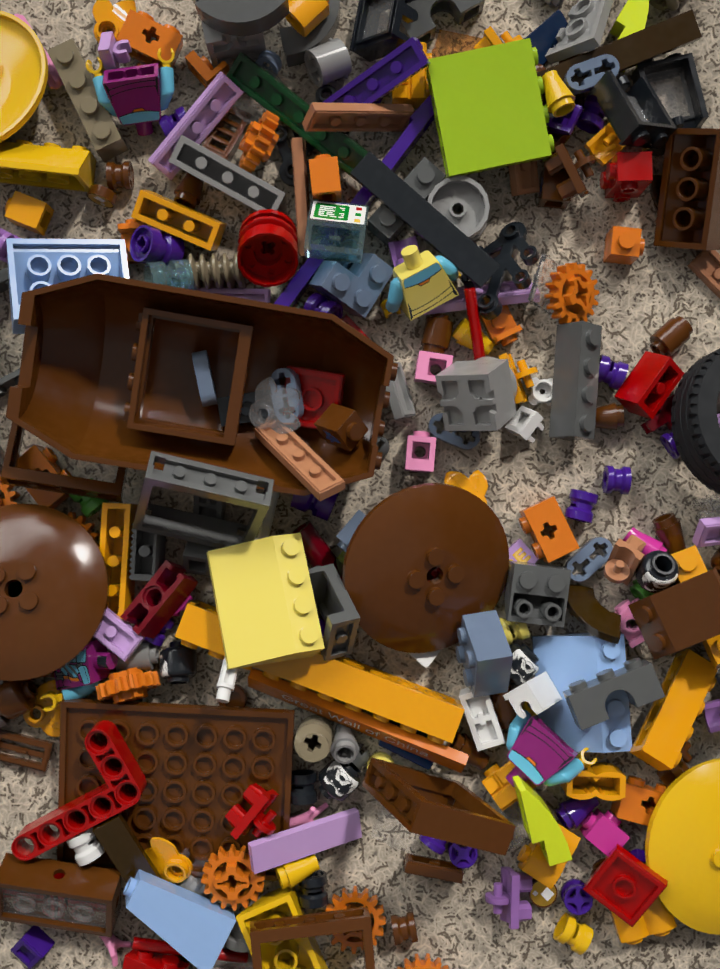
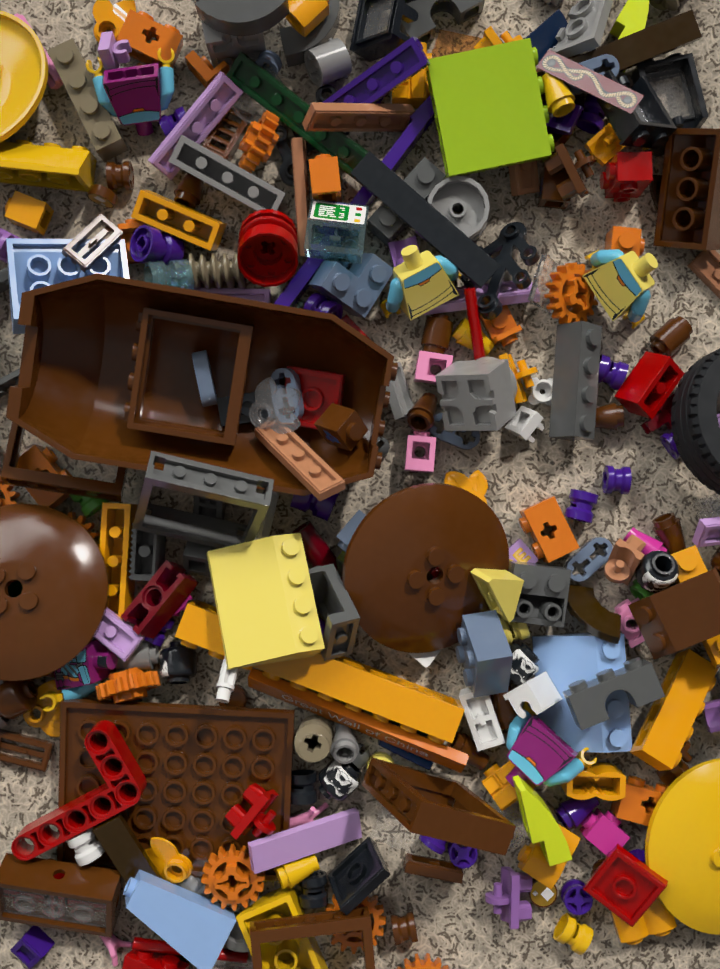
none -> tile [62,214,123,273]
none -> black tile [327,837,391,915]
none -> reddish brown cone [407,393,438,432]
none -> light yellow slope [471,568,524,623]
none -> sticker [536,50,644,114]
none -> light yellow torso [583,249,658,329]

